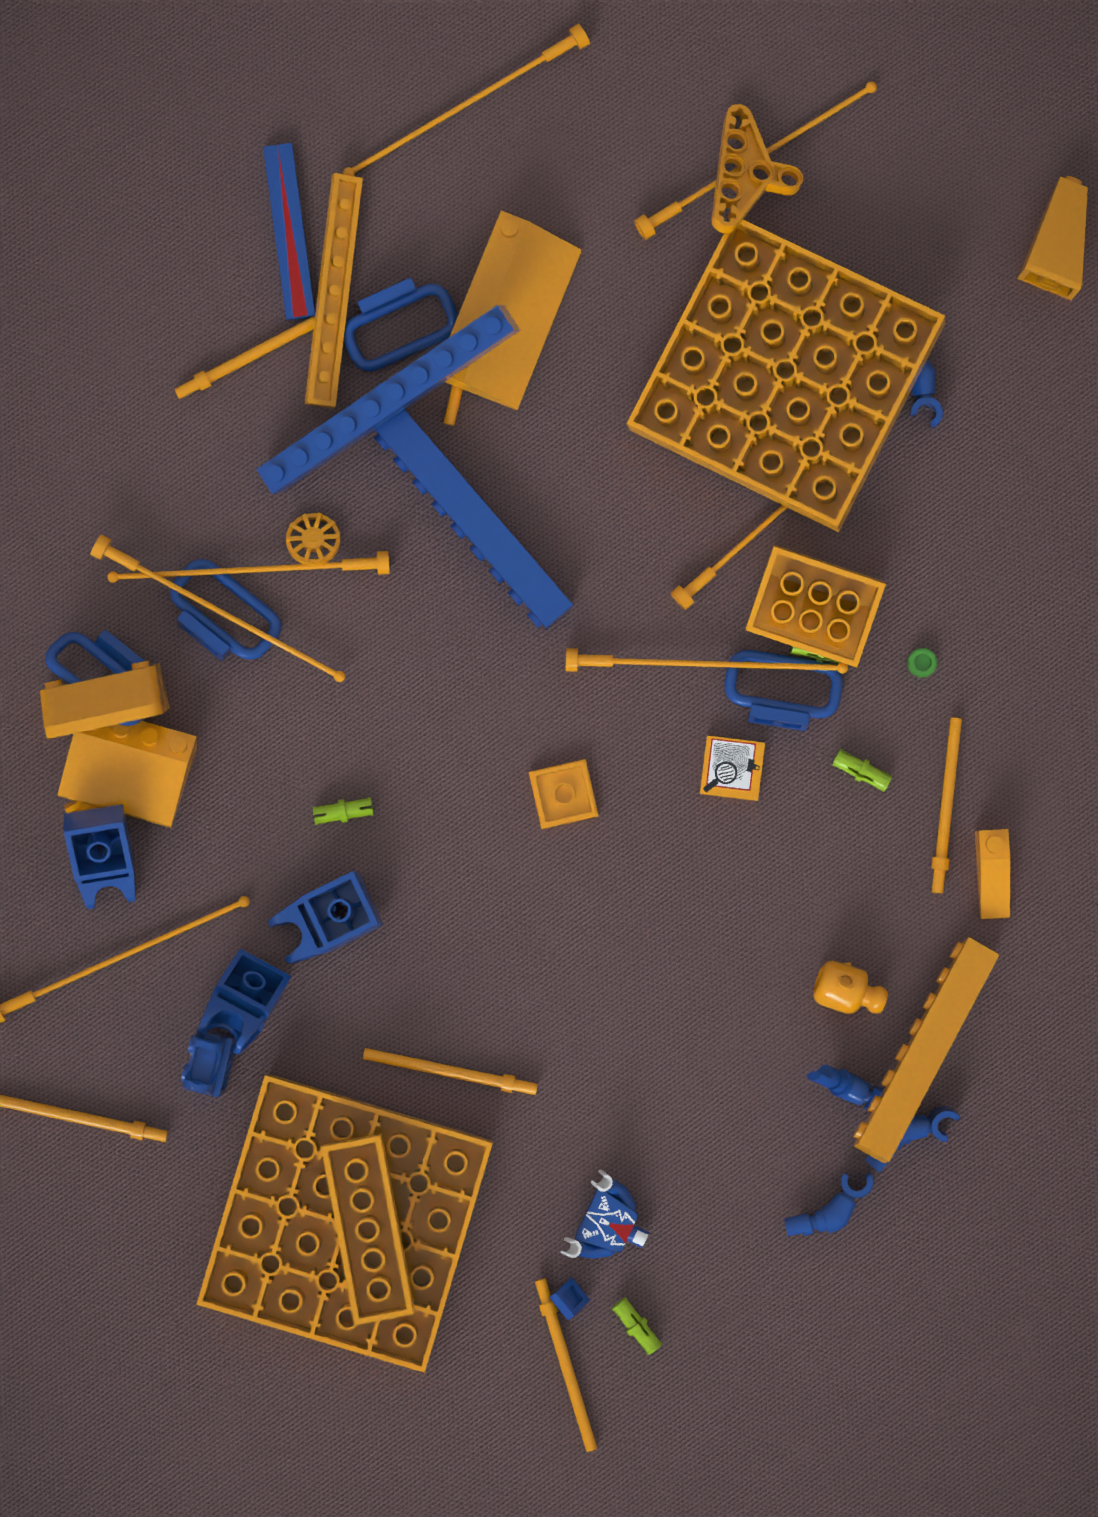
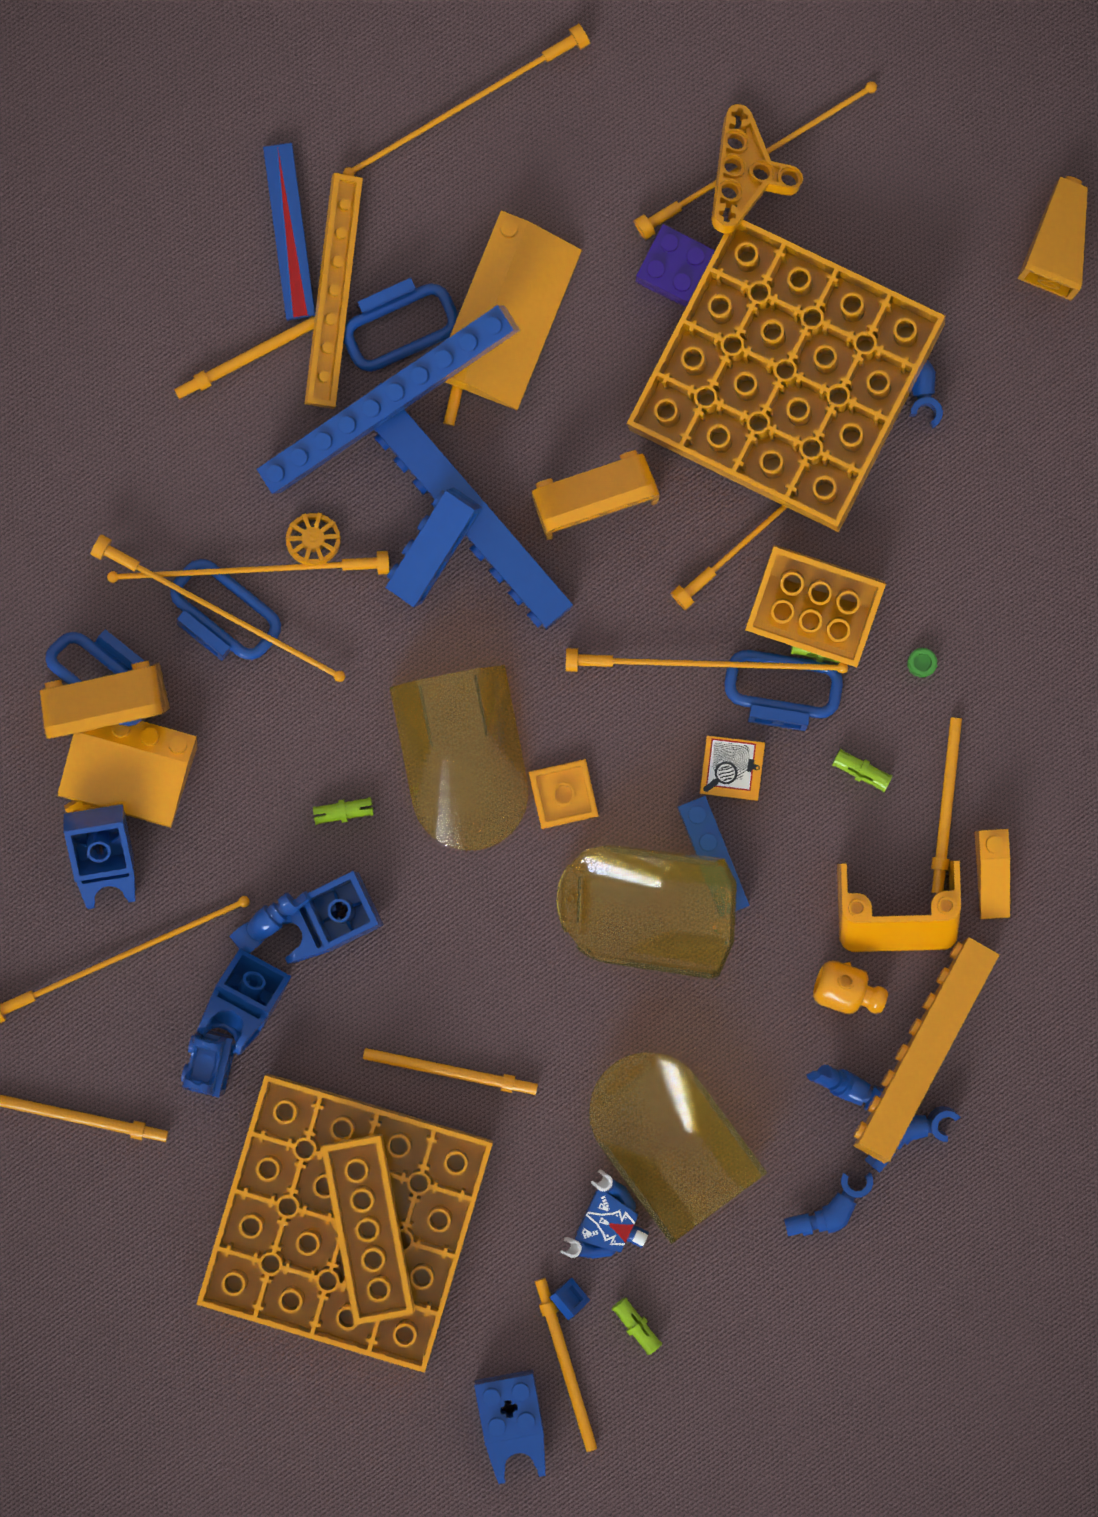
none -> blue piece [229,891,311,953]
none -> blue brick [385,488,483,607]
none -> clear yellow windscreen [390,665,528,851]
none -> blue brick [474,1369,546,1484]
none -> light orange windscreen [532,450,660,541]
none -> clear yellow windscreen [557,845,737,979]
none -> clear yellow windscreen [589,1052,767,1244]
none -> dark purple brick [635,224,715,308]
none -> blue brick [677,796,750,917]
none -> light orange windscreen [837,861,961,952]

